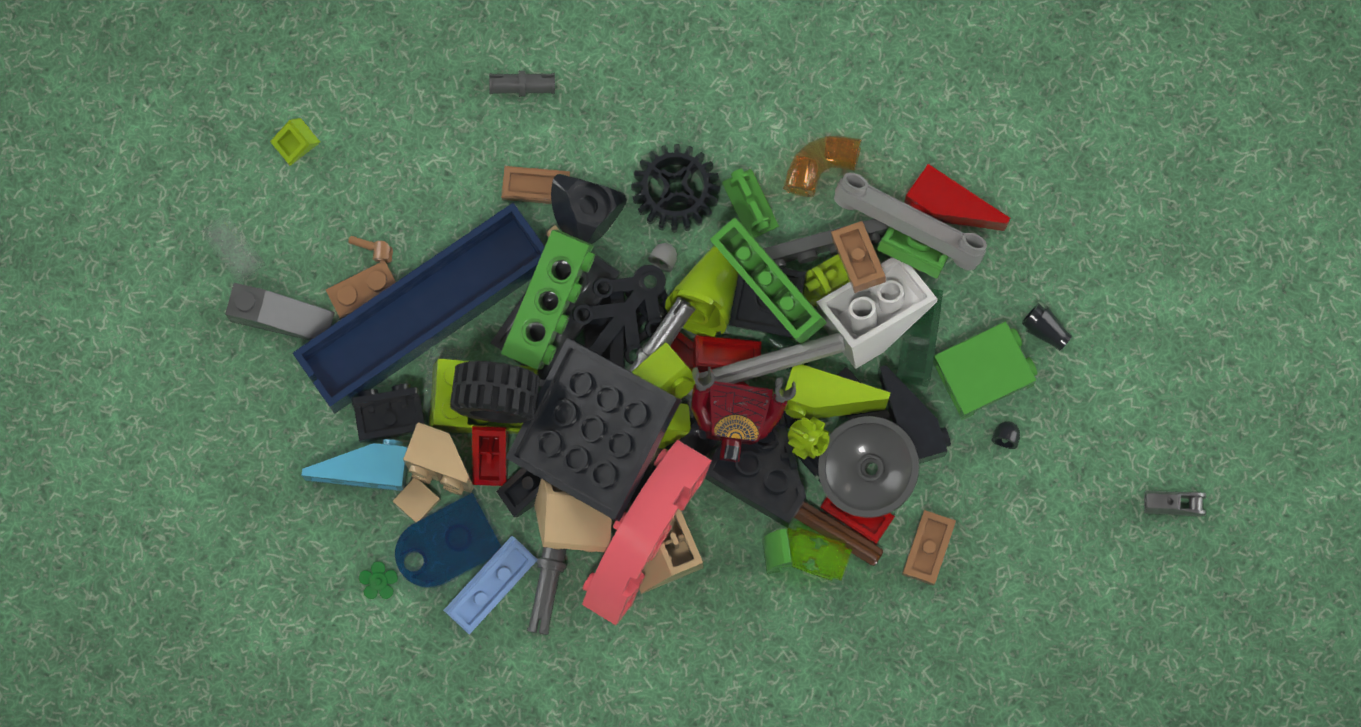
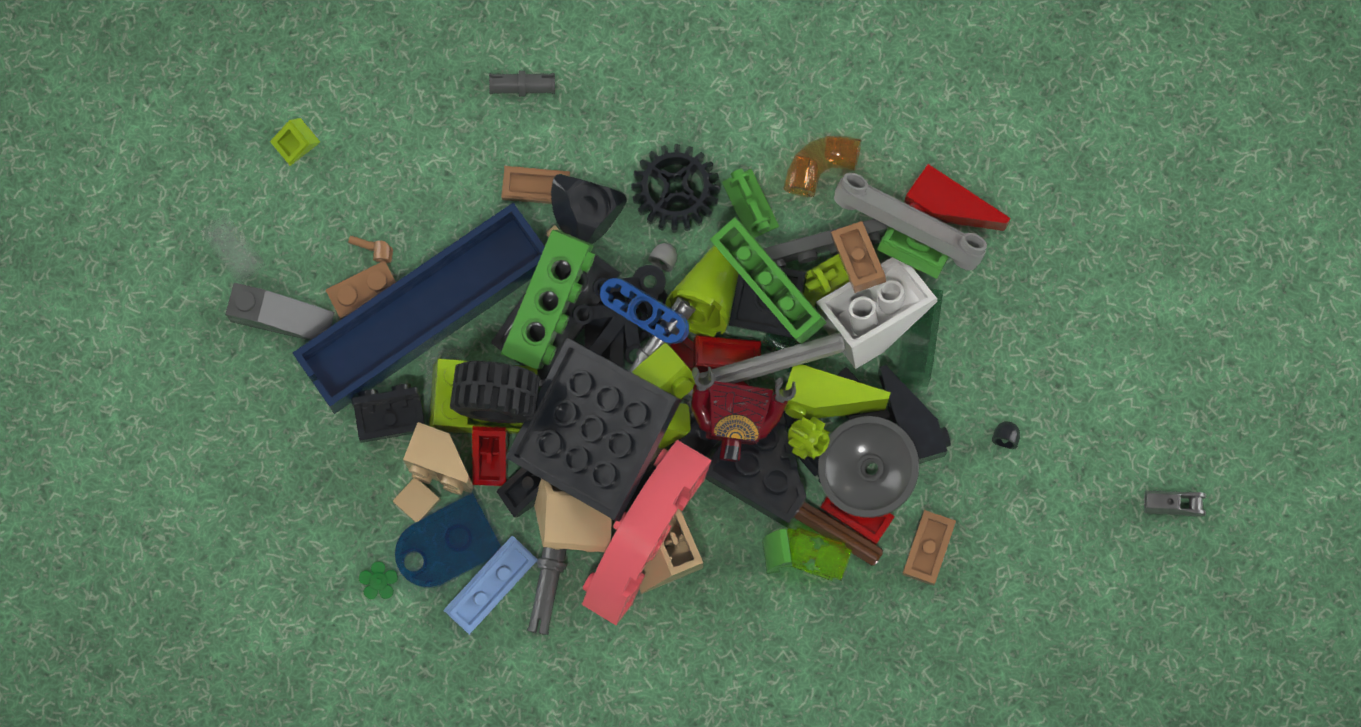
medium azure slope [301,439,408,491] -> none
bright green panel [932,321,1038,420] -> none
black cone [1022,303,1072,351] -> none
none -> blue beam [600,278,689,344]

